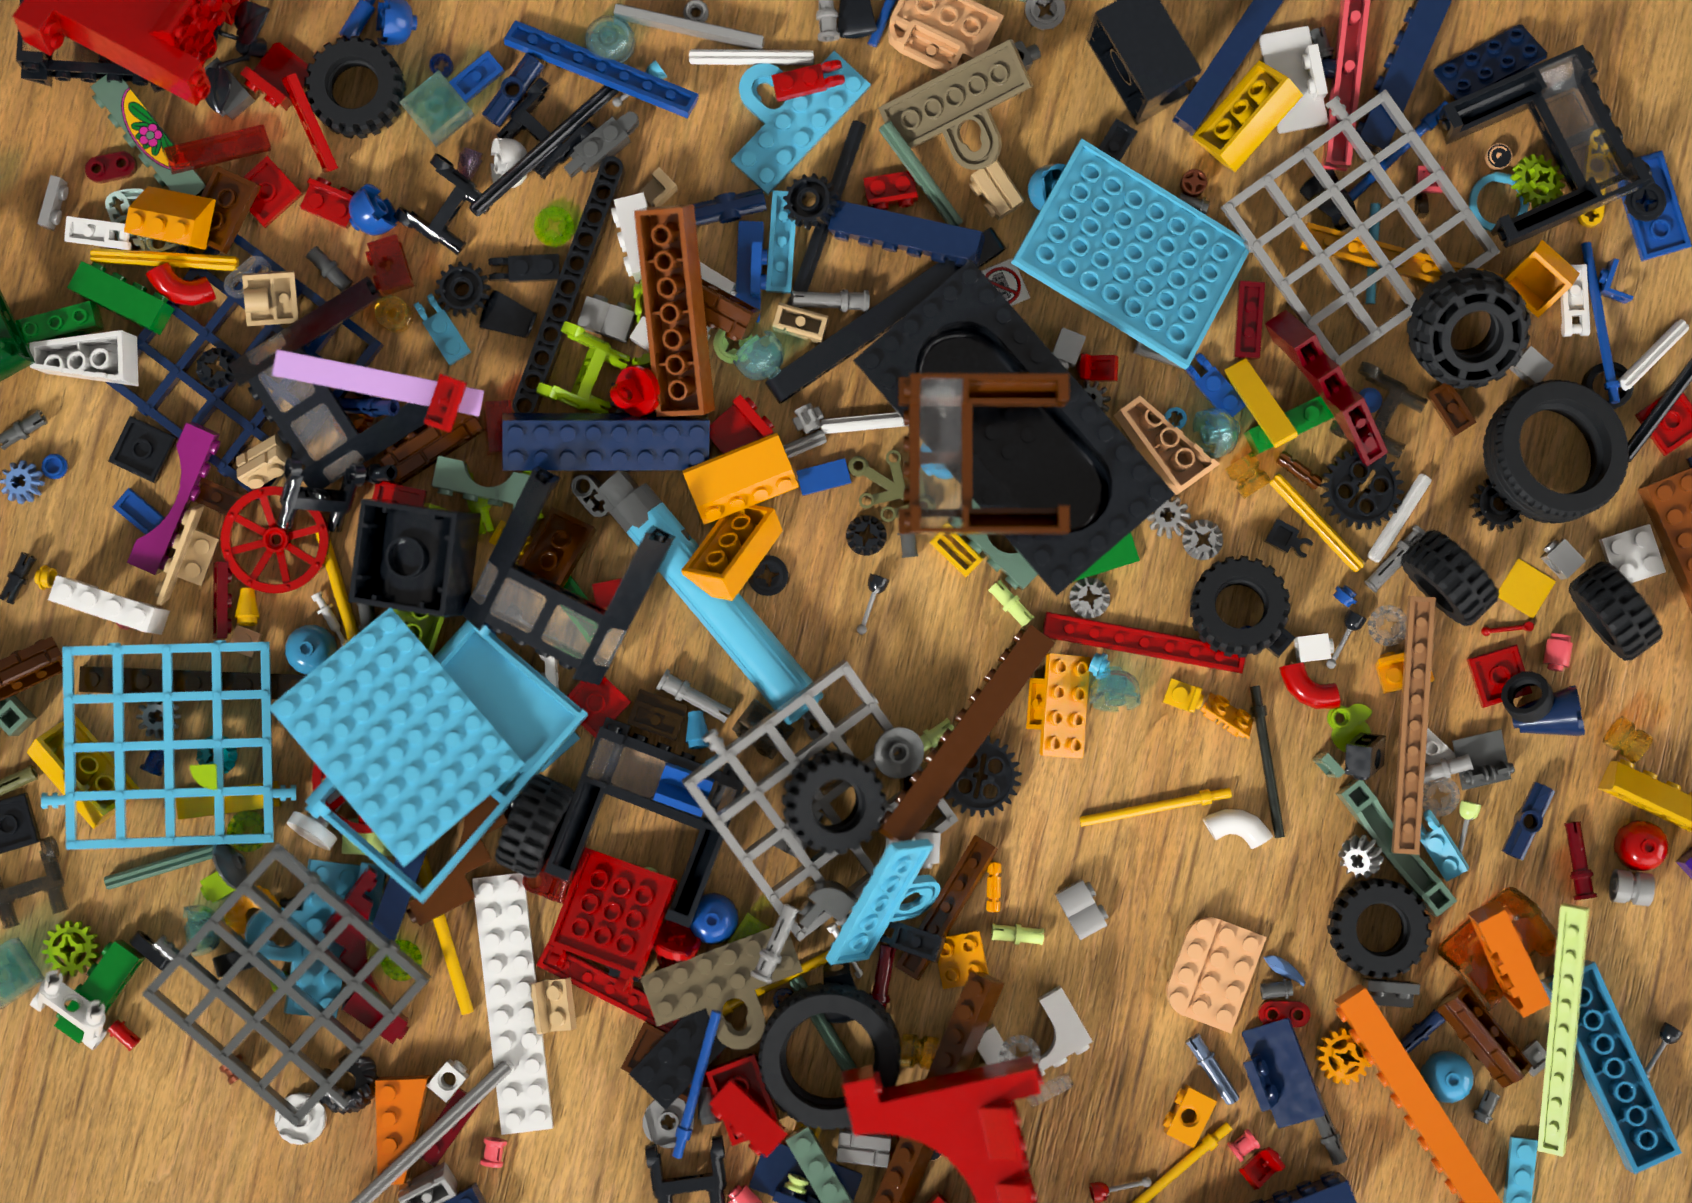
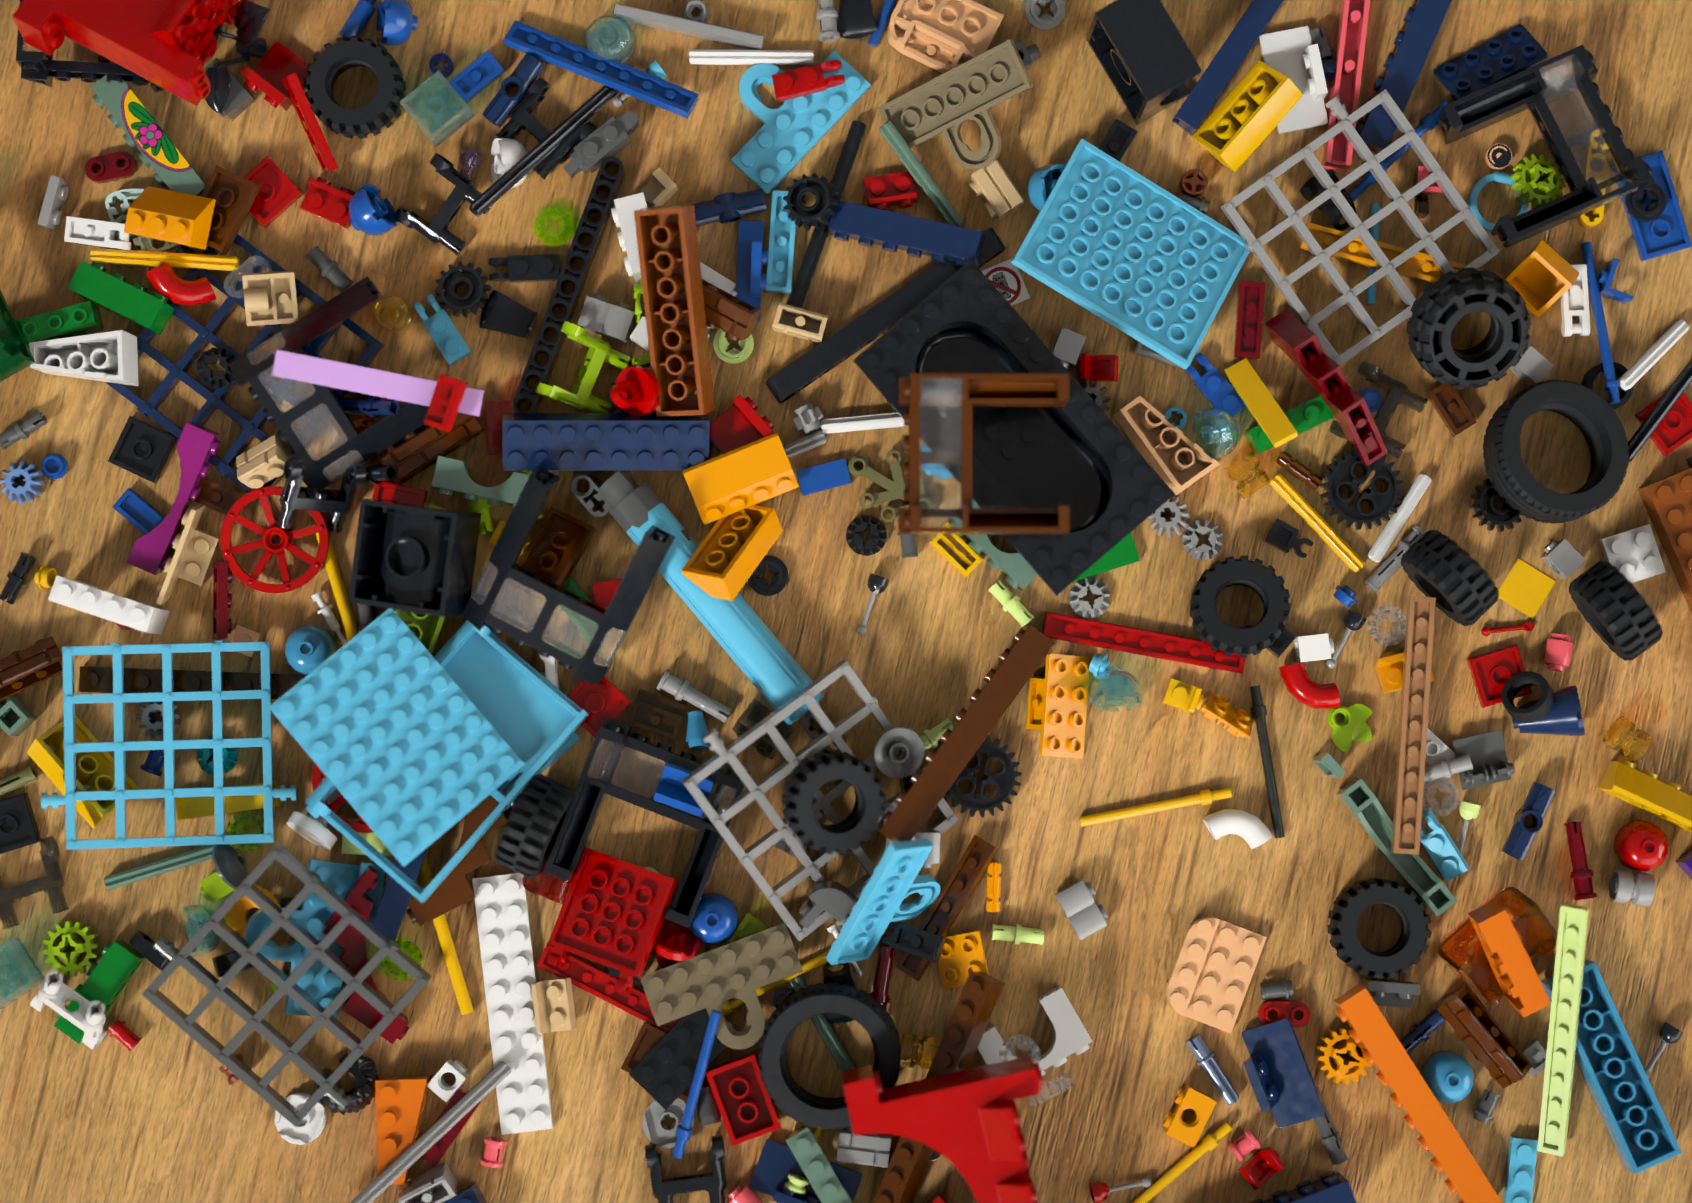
clear red plate [164,124,271,175] -> none
lime tile [190,764,218,790] -> none
yellow cone [234,588,260,626] -> none
clear red brick [365,234,415,295] -> none
red brick [709,1077,788,1158] -> none
clear light blue cylinder [733,330,785,380] -> none
light grey pin [750,904,800,983] -> none
light grey pin [791,289,870,313] -> none
medium blue bar [1264,955,1306,986] -> none
light grey gear [1338,834,1384,879] -> none
black brick [1345,732,1386,780] -> none

